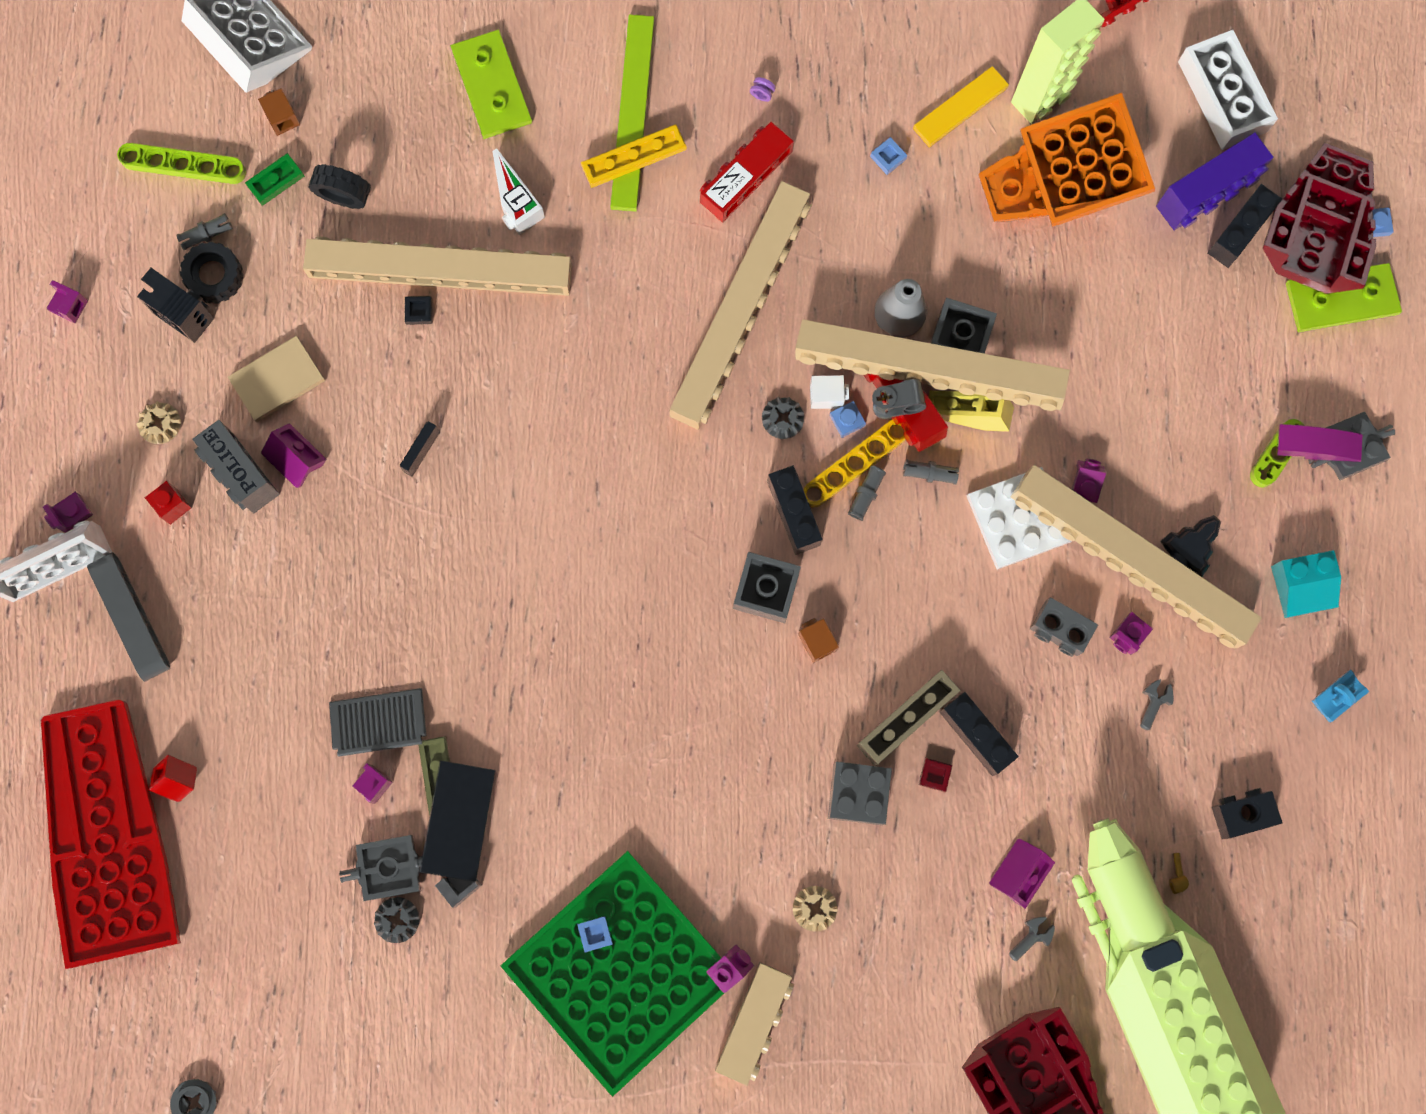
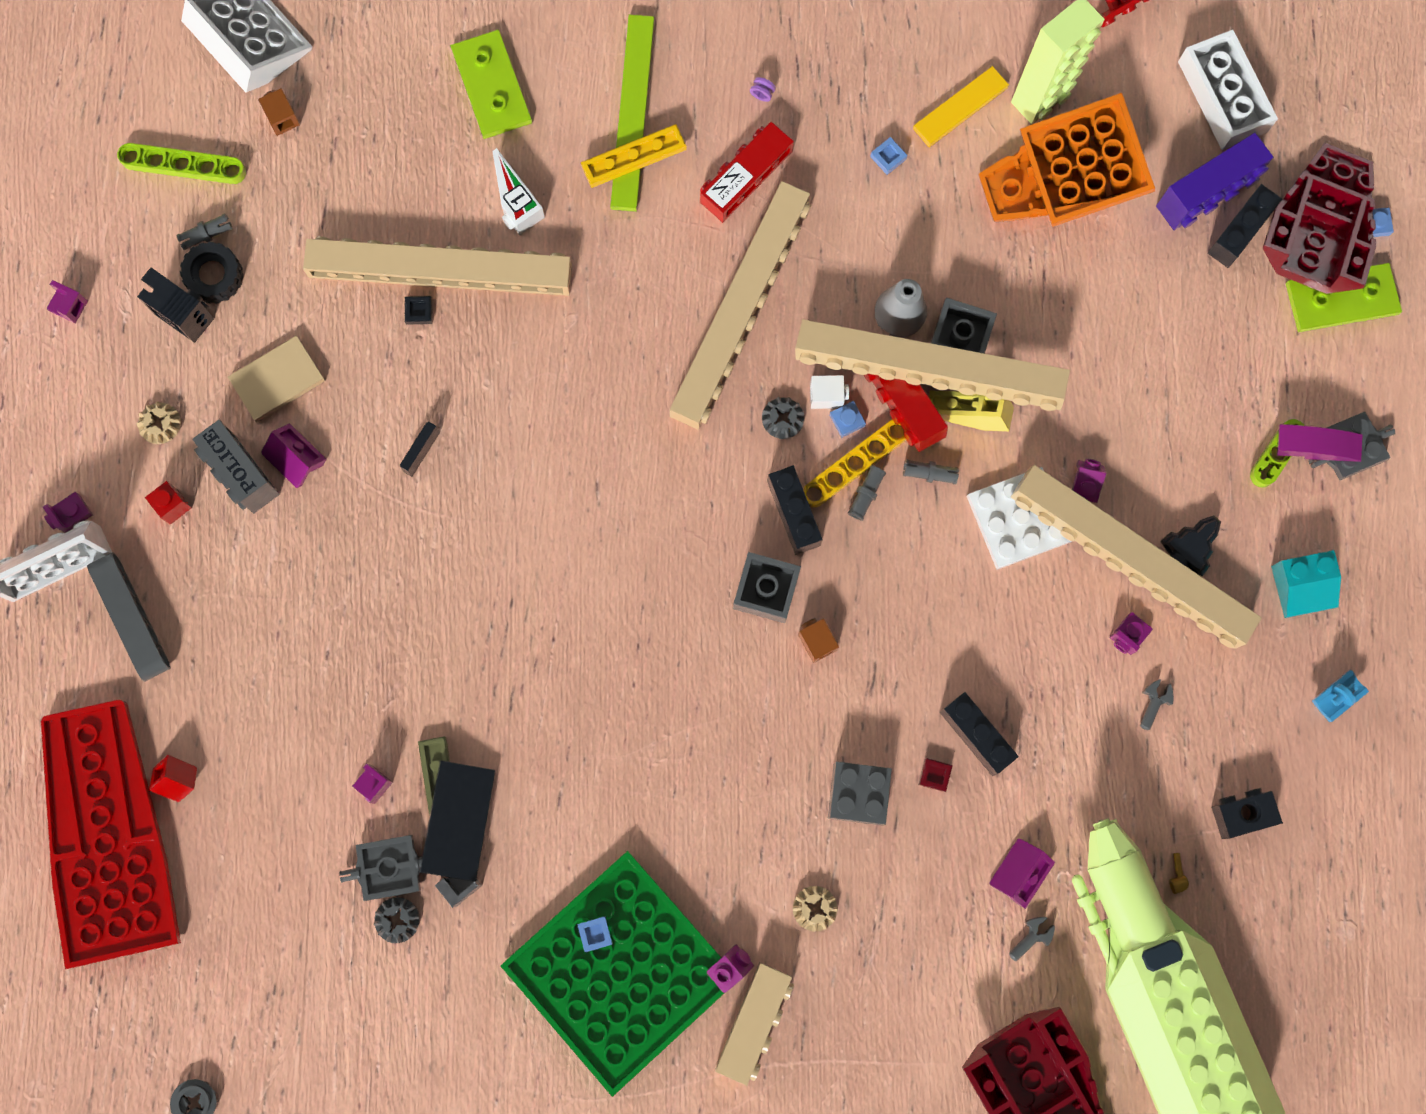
green plate [245,153,305,206] -> none
black tyre [308,164,371,209] -> none
dark grey window [329,688,426,757] -> none
dark tan brick [857,670,961,766] -> none
dark grey piece [872,379,926,419] -> none
dark grey brick [1030,597,1098,657] -> none

